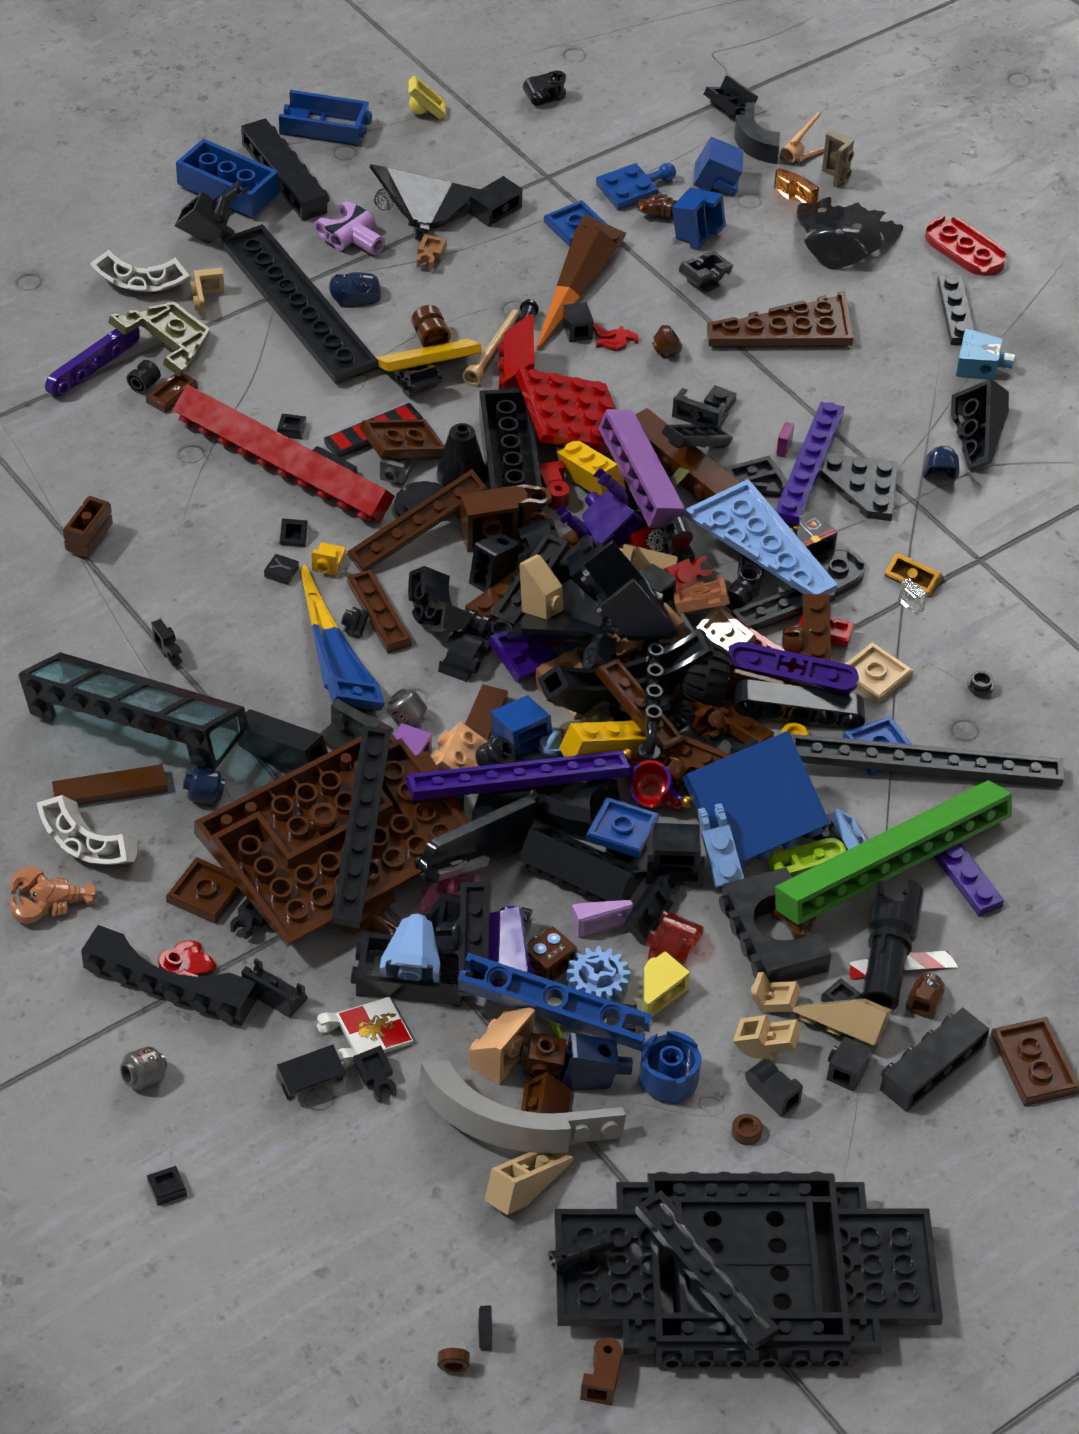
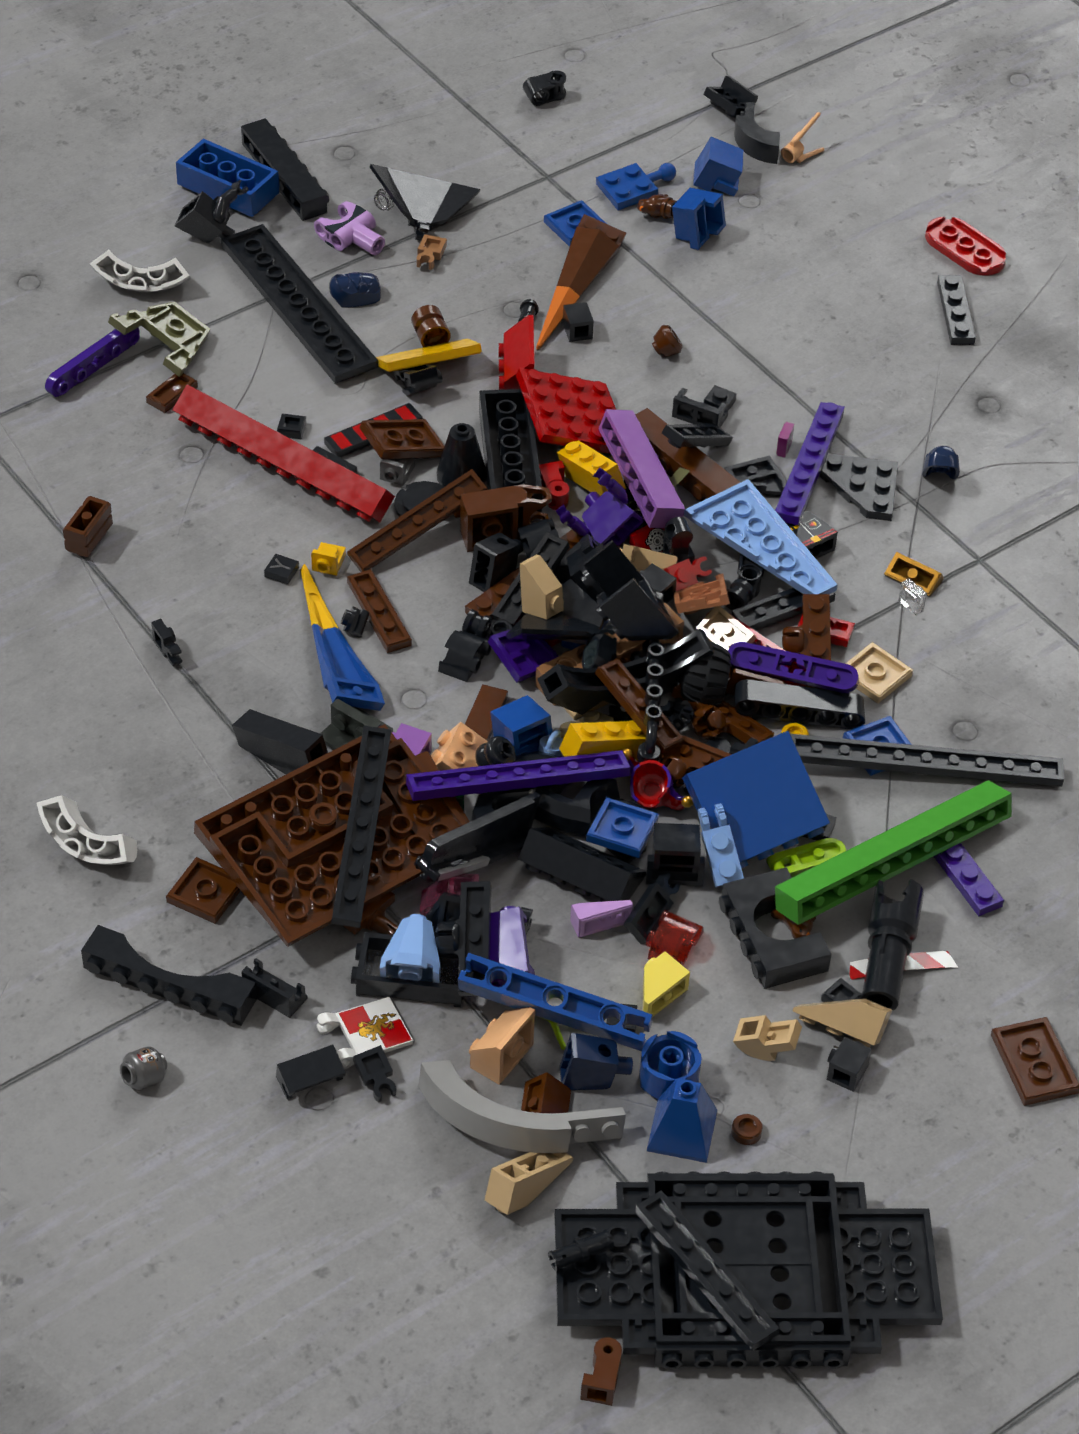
nougat animal [9,866,97,924] -> none
black window [18,652,249,771] -> none
reddish brown tile [52,764,168,805] -> none
black wheel [126,360,161,394] -> none
black tile [147,1166,187,1206] -> none
red plate [158,940,217,976] -> none
dark blue head [182,766,225,805] -> none
tan bracket [190,267,224,319] -> none
black plate [230,898,267,939] -> none
blue door [279,90,372,147] -> none
black slope [279,518,309,546] -> none
flat silver head [387,688,427,728] -> none
light yellow tile [408,76,446,120] -> none
black brick [408,566,472,633] -> none
reddish brown tile [437,1348,470,1373] -> none
tan piece [462,309,520,386] -> none
black brick [470,176,523,227] -> none
black tile [478,1305,493,1350] -> none
reddish brown brick [519,1033,567,1080] -> none
reddish brown head [527,926,577,981] -> none
light blue gear [566,946,630,1001] -> none
red piece [593,323,638,351] -> none
black cylinder [679,251,733,291] -> none
reddish brown wing [707,291,853,347] -> none
black leg [745,1058,803,1117] -> none
tan bracket [751,972,800,1013] -> none
clear orange slope [774,168,819,204] -> none
black piece [797,197,903,269] -> none
black tile [813,548,865,598] -> none
dark tan bracket [822,130,854,187] -> none
light blue plate [829,809,867,851] -> none
black brick [880,1007,990,1112] -> none
reddish brown rock [906,973,945,1018] -> none
black wedge [951,379,1009,471] -> none
dark azure torso [956,328,1015,379] -> none
black plate [967,671,995,696] -> none
none -> blue slope [647,1079,717,1163]

